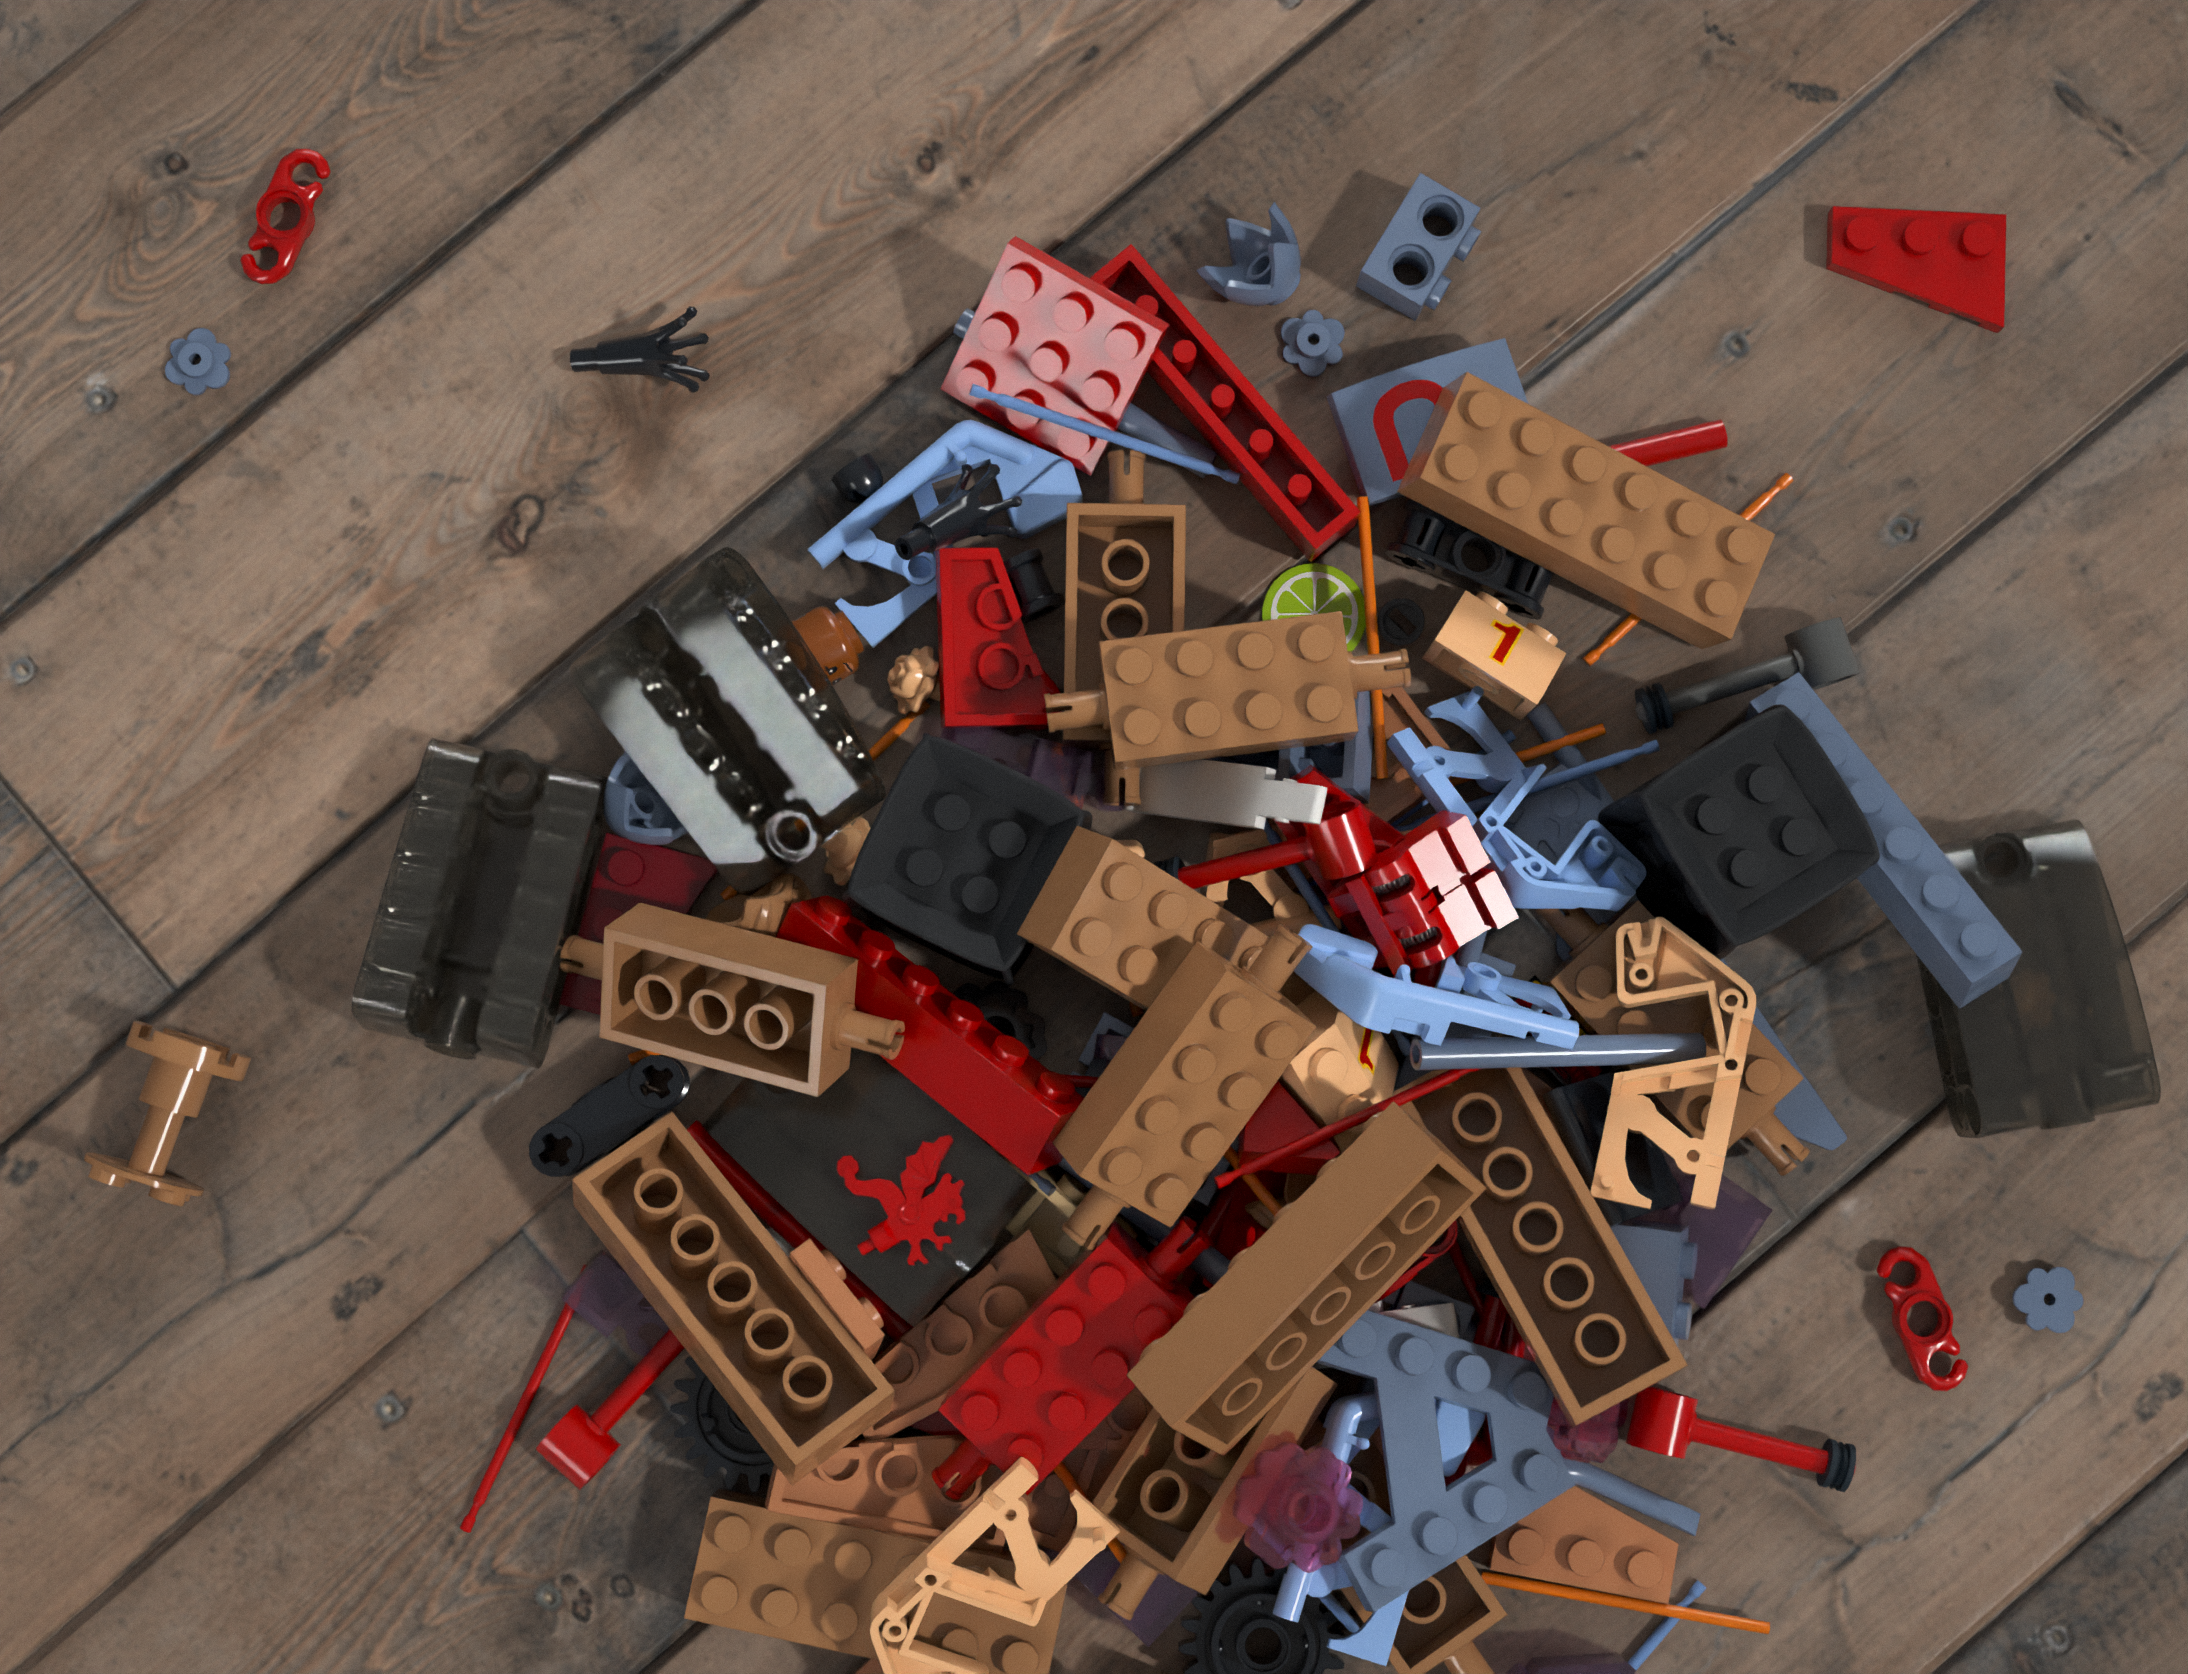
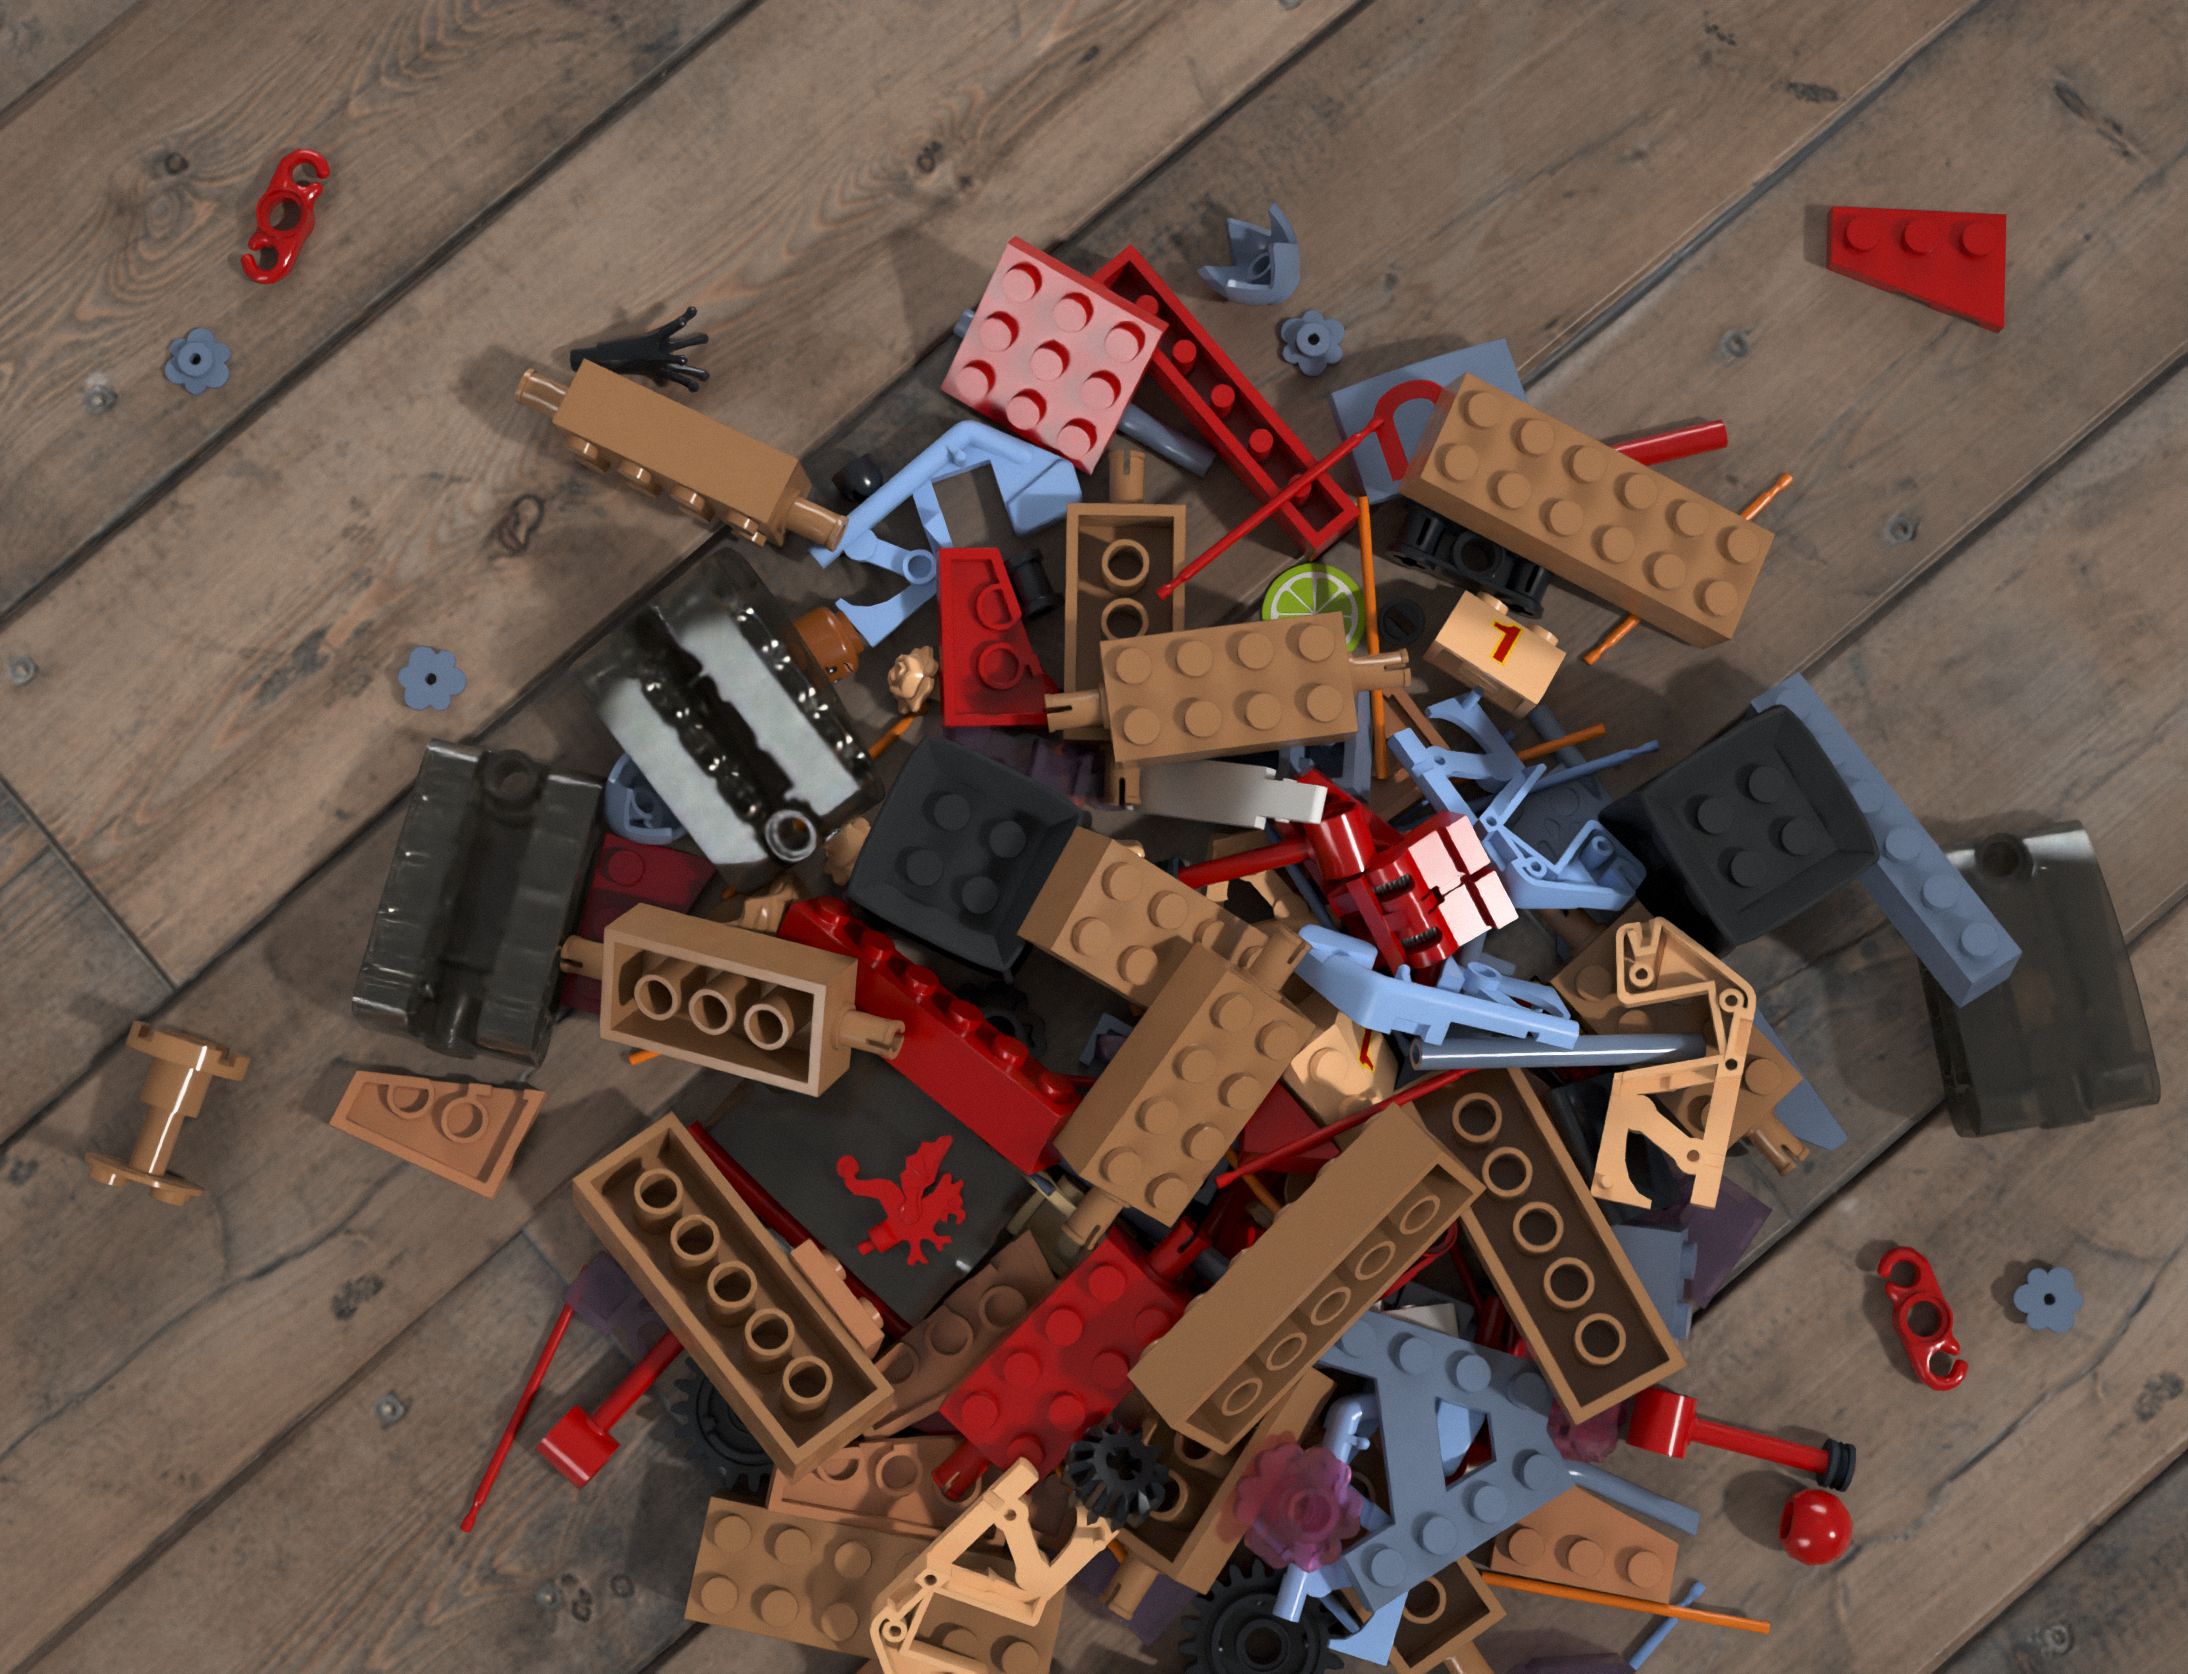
black piece [529,1055,690,1177] -> none
black piece [895,464,1022,560] -> none
medium blue piece [969,384,1240,484] -> none
sand blue brick [1356,173,1482,321] -> none
dark grey piece [1635,617,1860,734] -> none
none -> nougat wing [329,1070,548,1202]
none -> sand blue plant [398,646,467,711]
none -> medium nougat brick [515,359,849,552]
none -> black gear [1060,1419,1170,1533]
none -> red piece [1155,415,1385,601]
none -> red piece [1779,1489,1854,1566]

